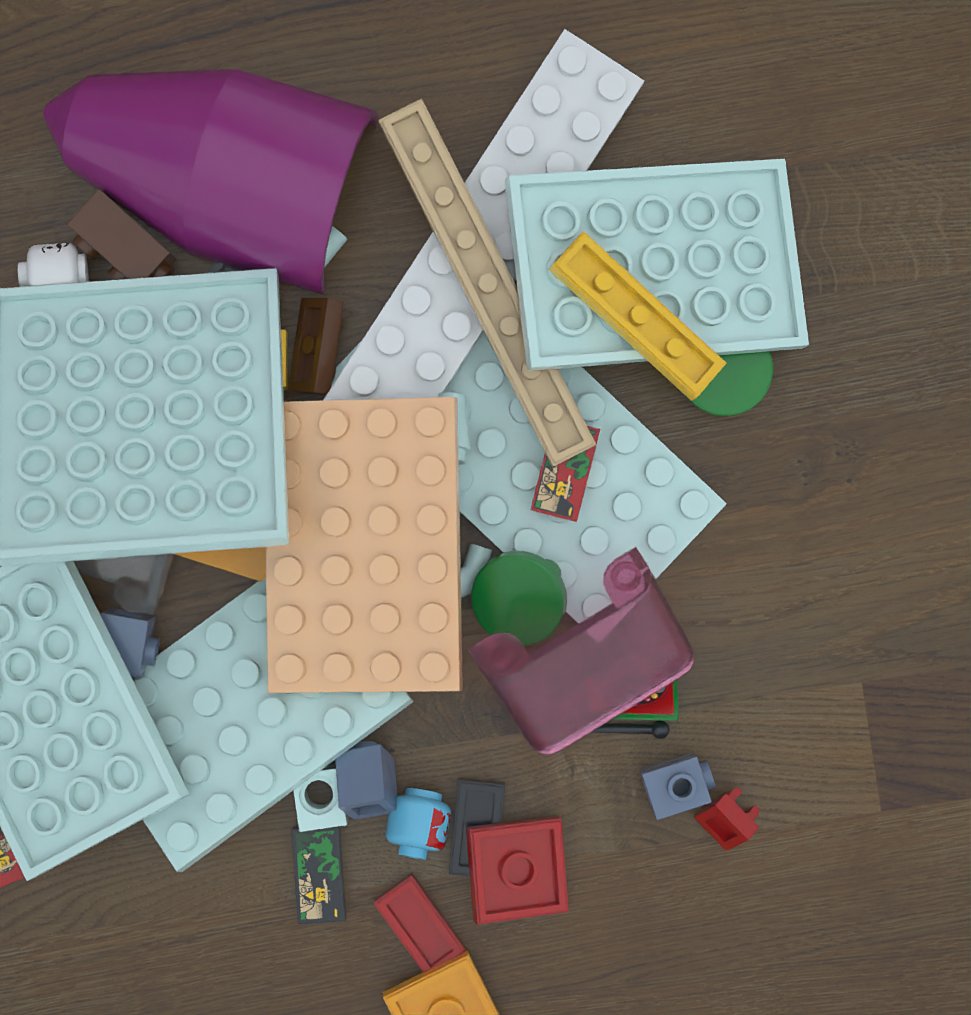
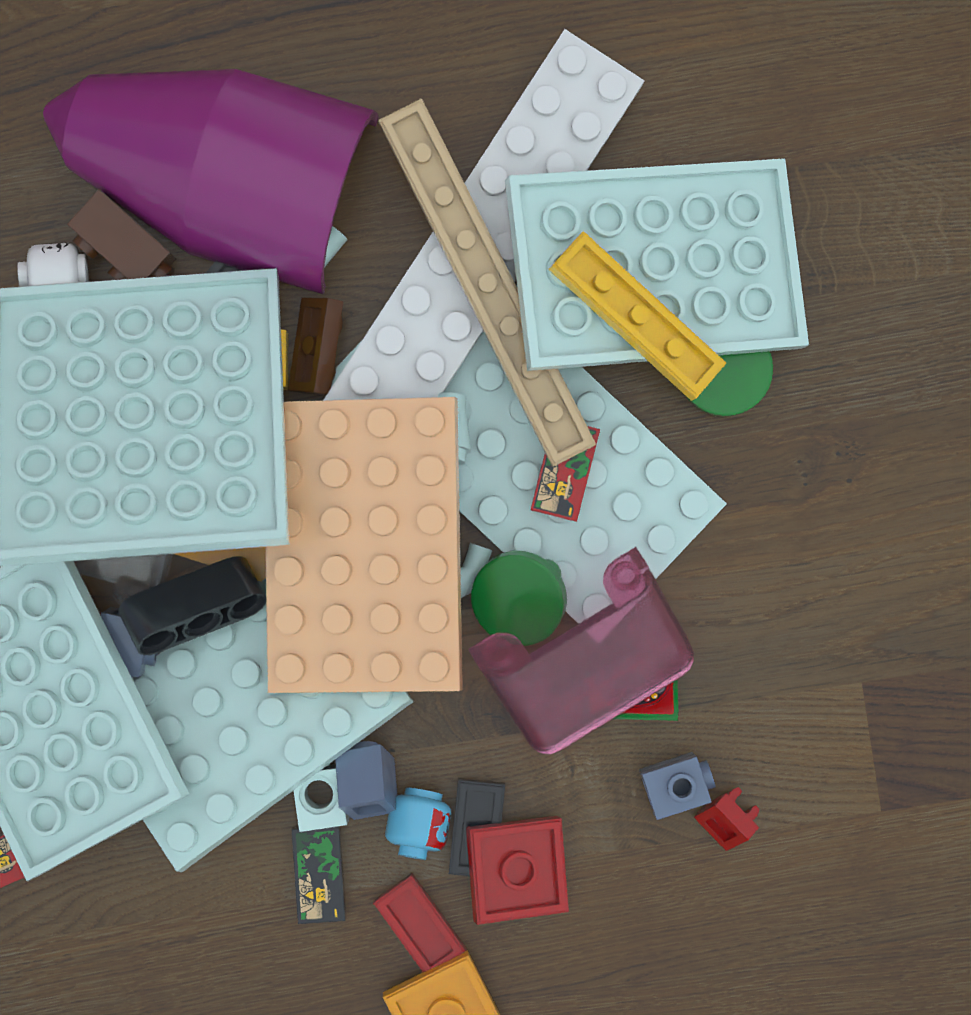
black hinge [571,718,670,739] -> none
none -> black beam [118,556,266,656]

